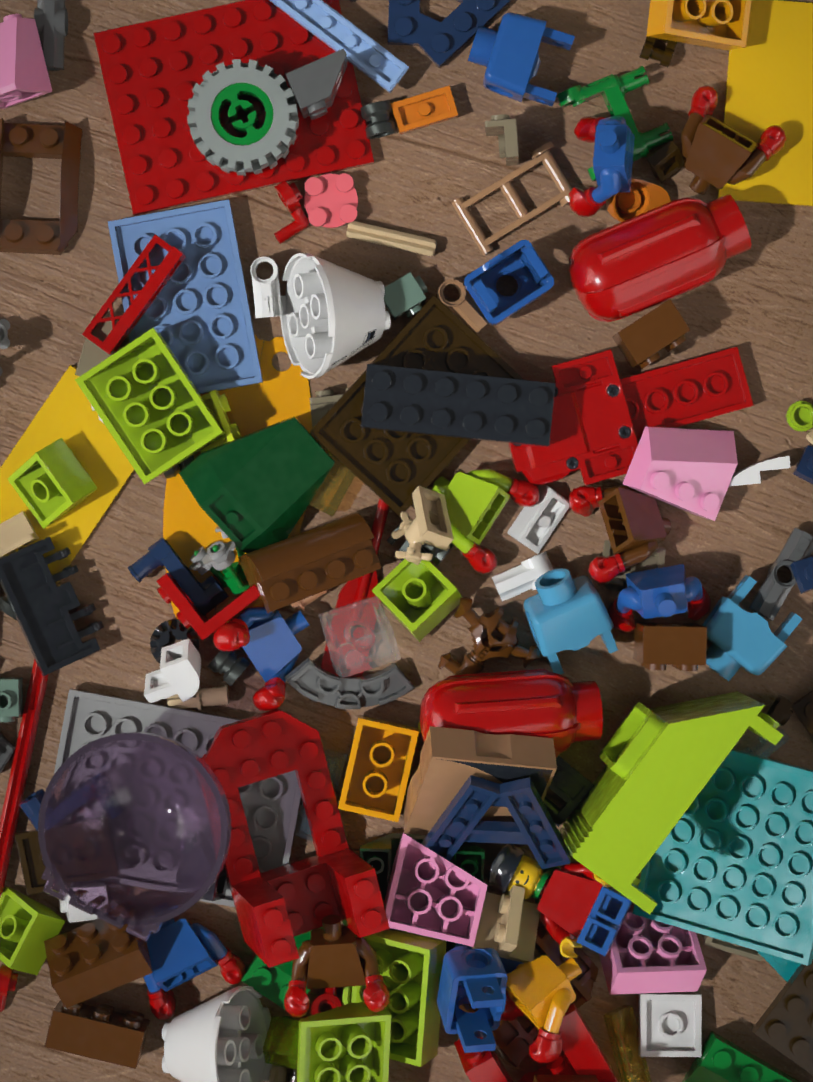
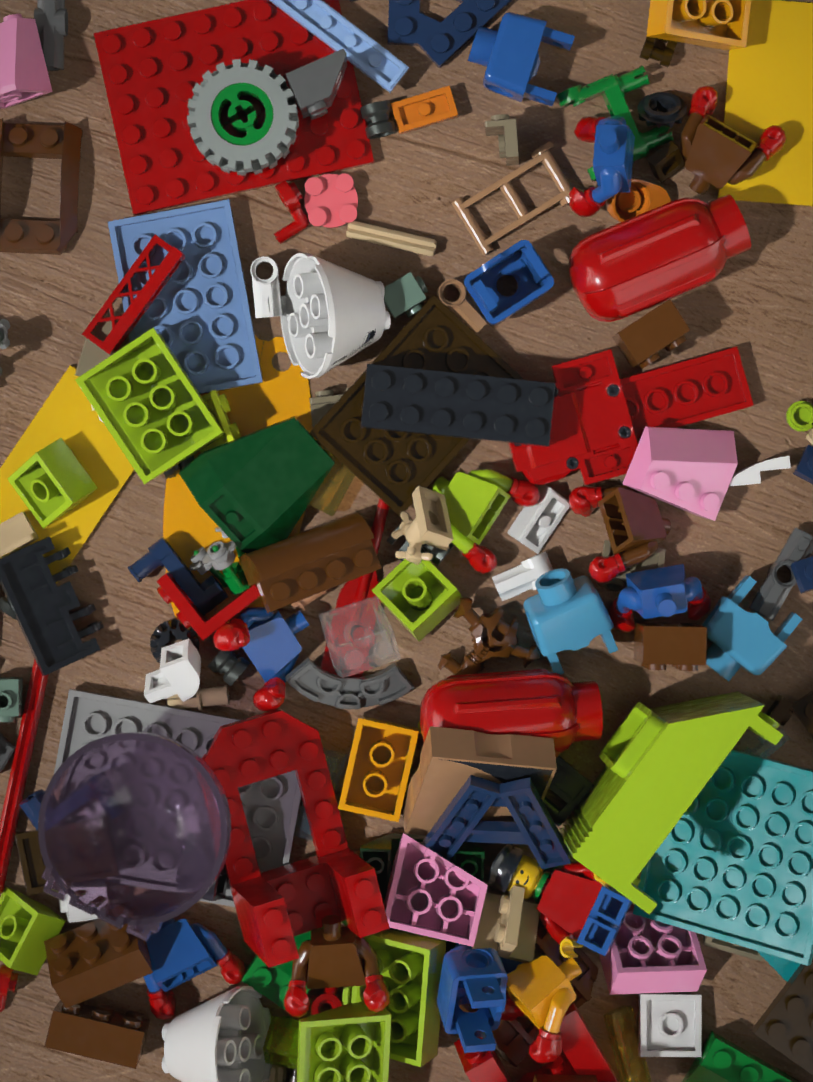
none -> black gear [637,92,687,129]

